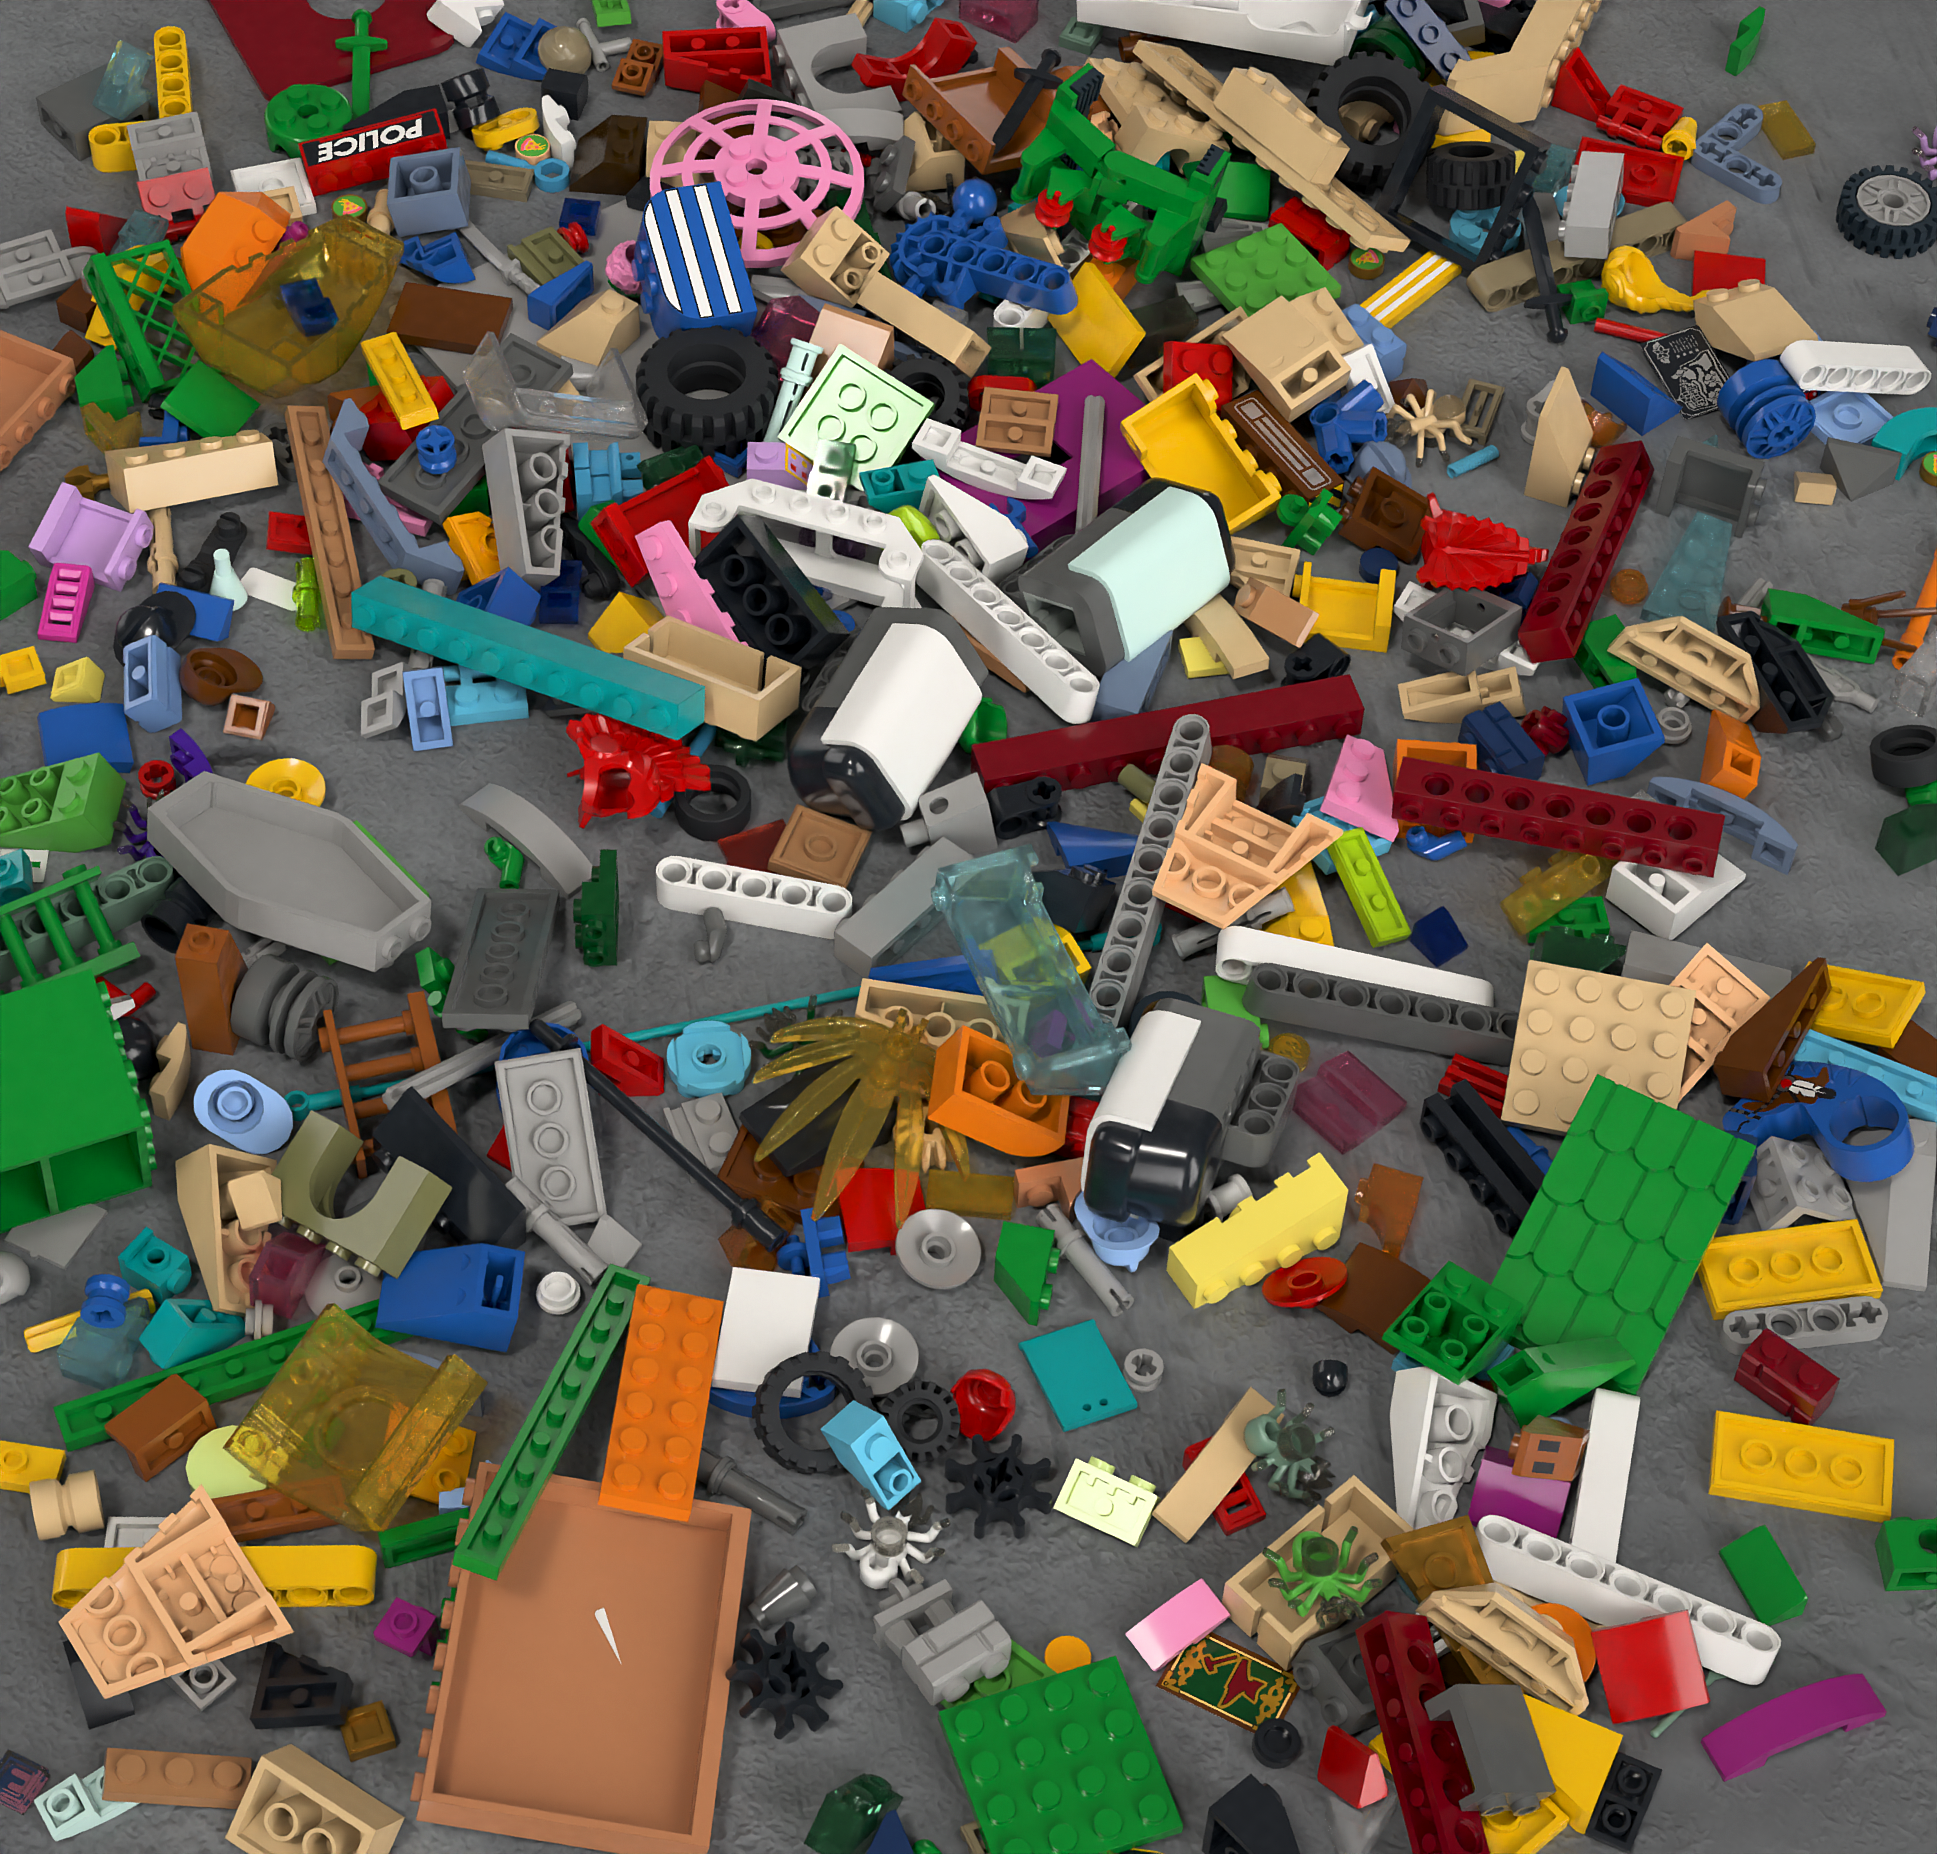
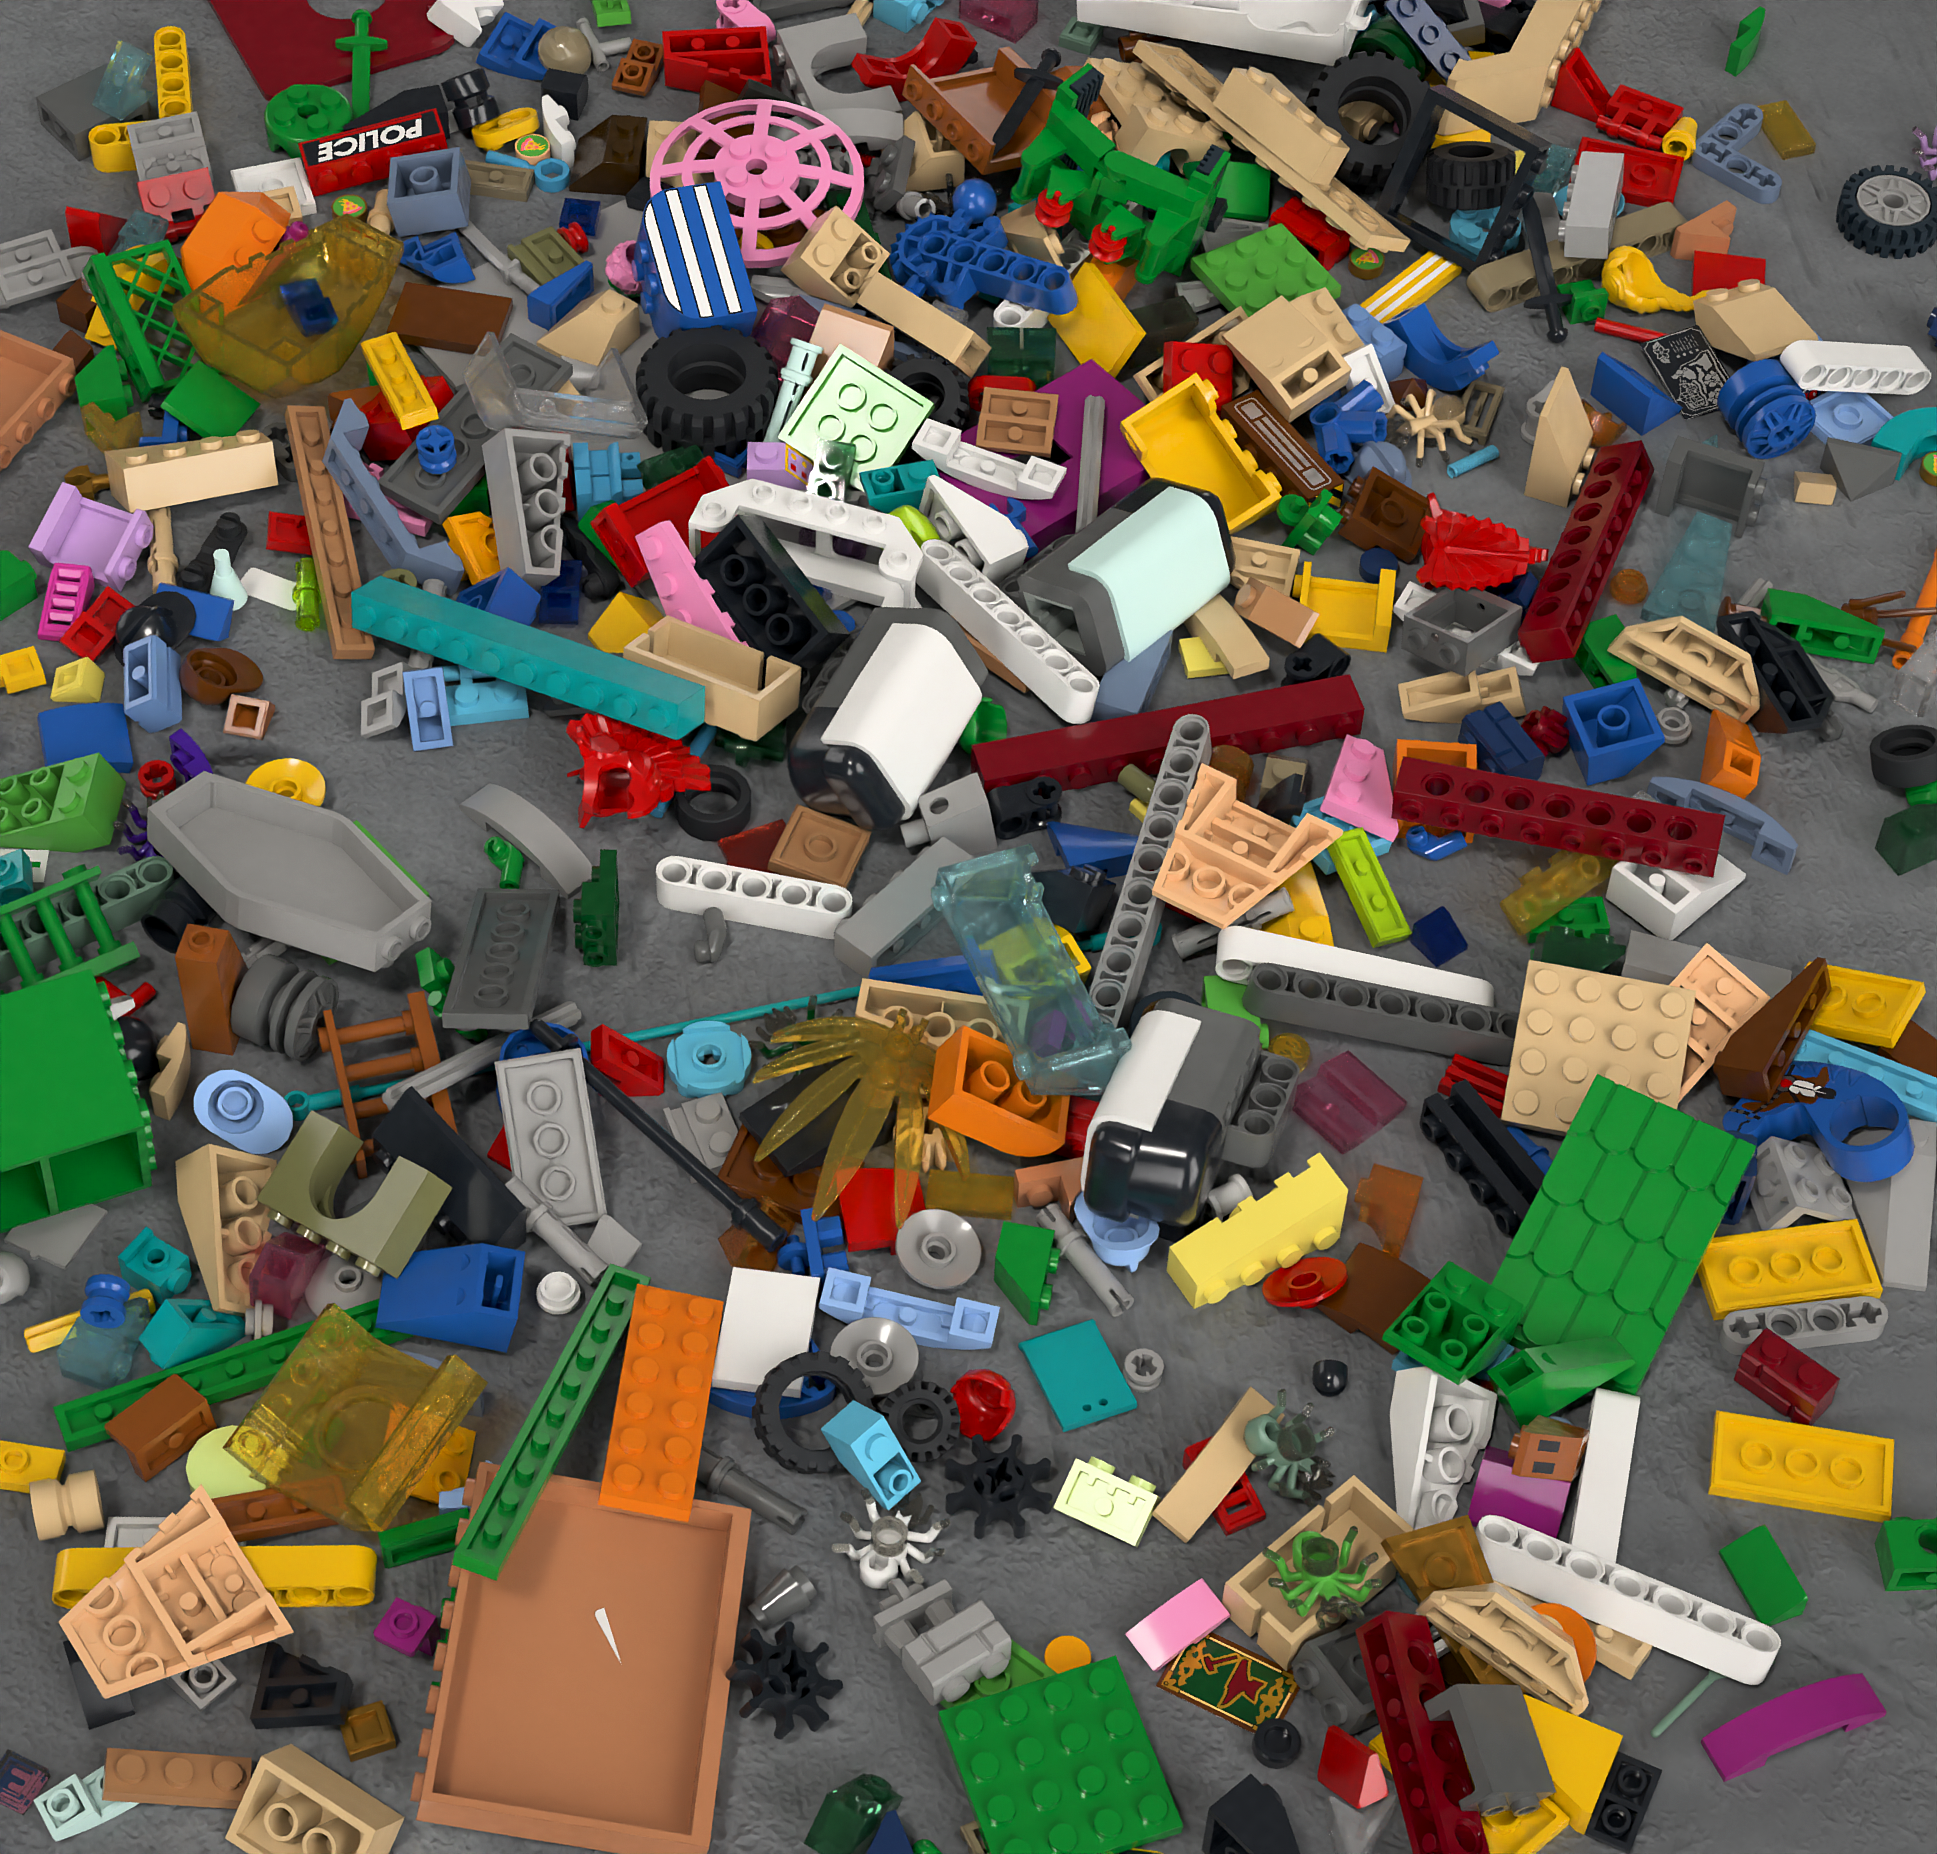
tan slope [228,1171,282,1231] -> none
red slope [1590,1609,1710,1724] -> none
none -> red slope [59,586,135,663]
none -> light blue slope [819,1267,1000,1350]
none -> blue arch [1382,303,1499,391]

